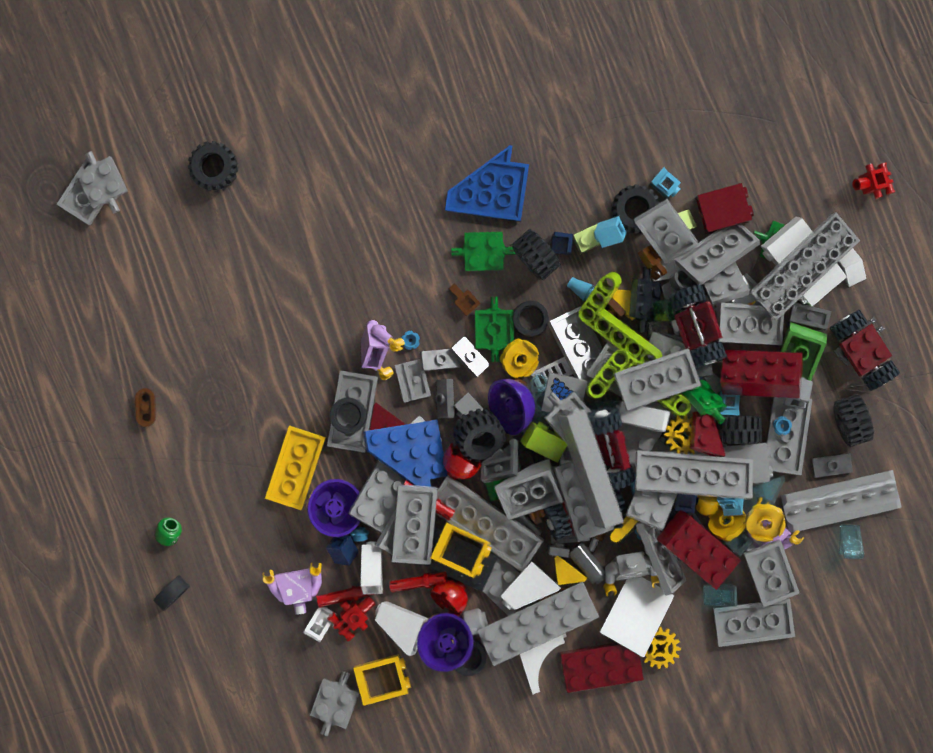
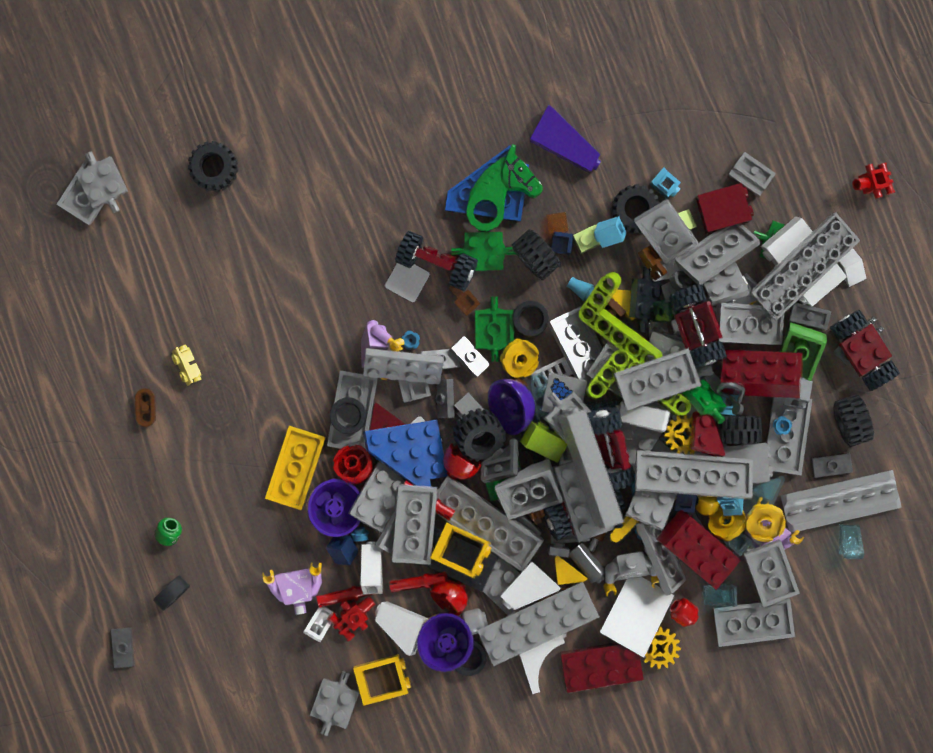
none -> flat silver plate [111,627,135,668]
none -> light yellow hinge [172,345,202,386]
none -> red cylinder [333,445,373,484]
none -> light grey plate [363,348,444,384]
none -> white sticker [385,263,430,302]
none -> black plate [395,231,478,291]
none -> green animal [467,144,543,232]
none -> dark purple slope [530,105,601,174]
none -> clear orange plate [546,212,568,234]
none -> red head [670,598,699,627]
none -> dark grey piece [716,382,745,416]
none -> light grey plate [728,152,776,197]

